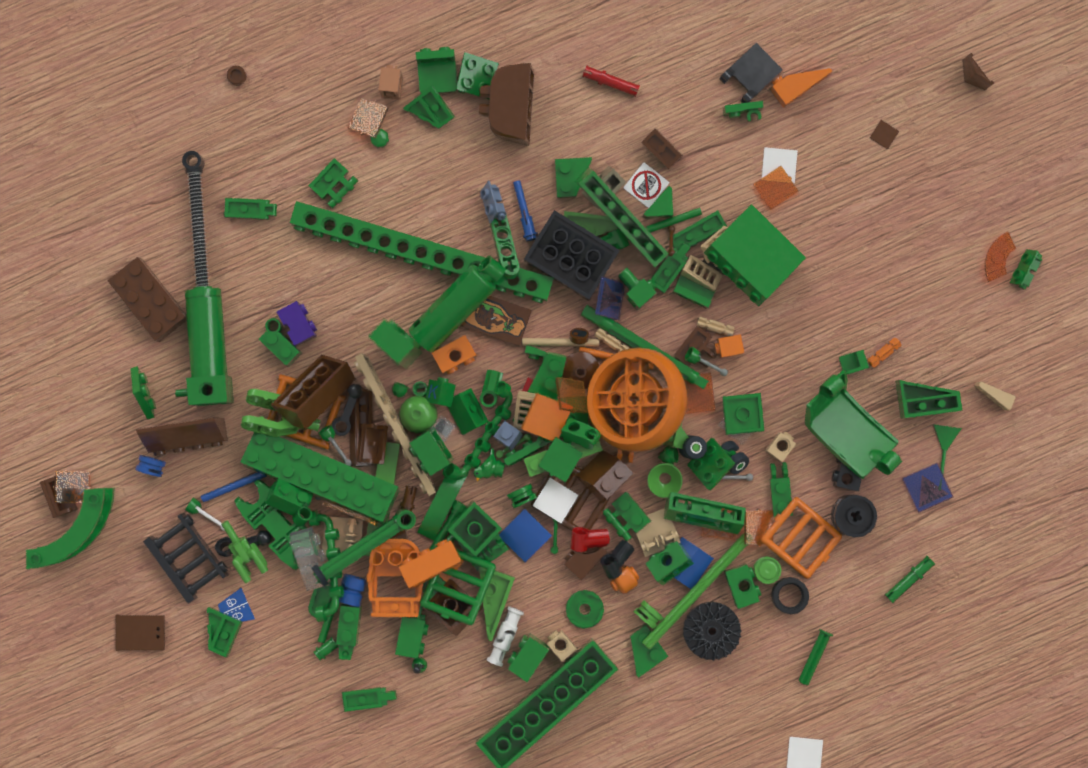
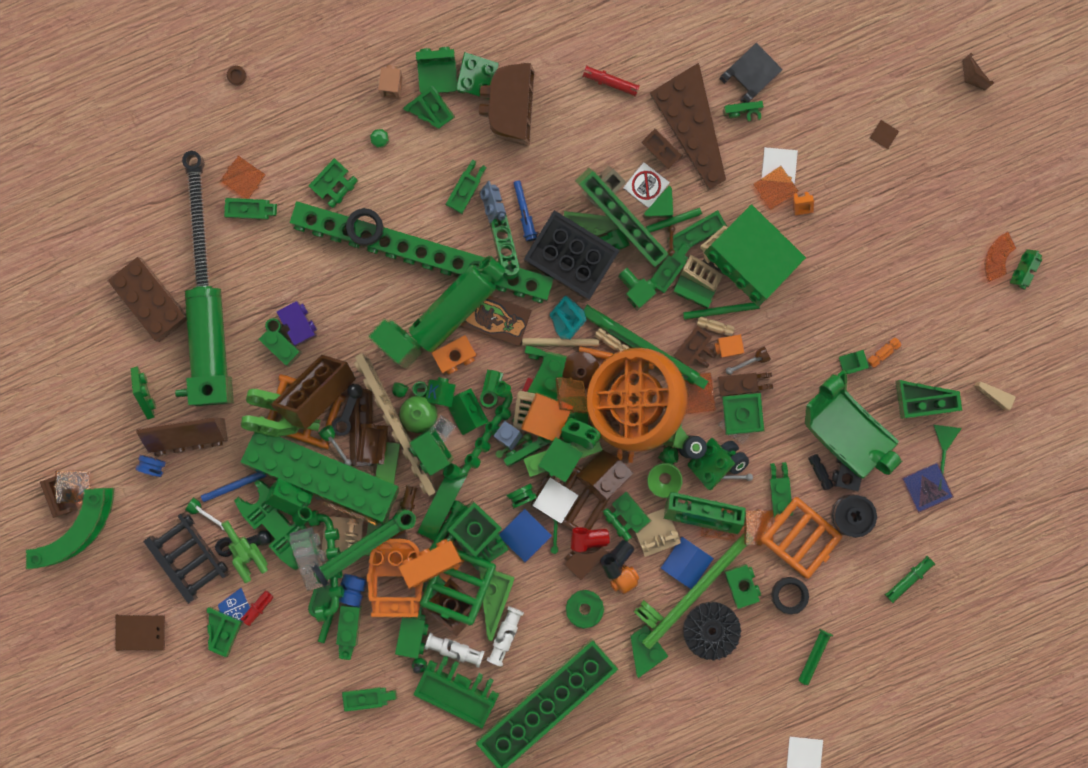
green pin [313,637,339,661] -> none
clear orange piece [348,98,389,138] -> none
green animal [473,448,505,481] -> none
green brick [507,633,549,682] -> none
tan brick [547,630,577,662] -> none
green wing [555,157,592,198] -> none
reddish brown tile [570,328,589,345] -> none
clear purple piece [595,276,625,321] -> none
green brick [645,541,694,585] -> none
hinge [685,347,728,376] -> none
bright green wheel [753,556,782,584] -> none
tan brick [765,432,796,462] -> none
orange slope [770,68,832,108] -> none
none -> clear orange piece [220,156,266,199]
none -> red axle [240,591,273,626]
none -> black tyre [346,208,384,246]
none -> green hinge [413,656,499,729]
none -> white piece [424,633,485,668]
none -> green hinge [445,160,487,214]
none -> teal slope [550,295,586,340]
none -> reddish brown wing [650,63,726,190]
none -> green bar [683,302,760,320]
none -> reddish brown hinge [718,372,773,396]
none -> hinge [726,346,771,375]
none -> orange tile [793,192,814,216]
none -> black axle [808,454,833,490]

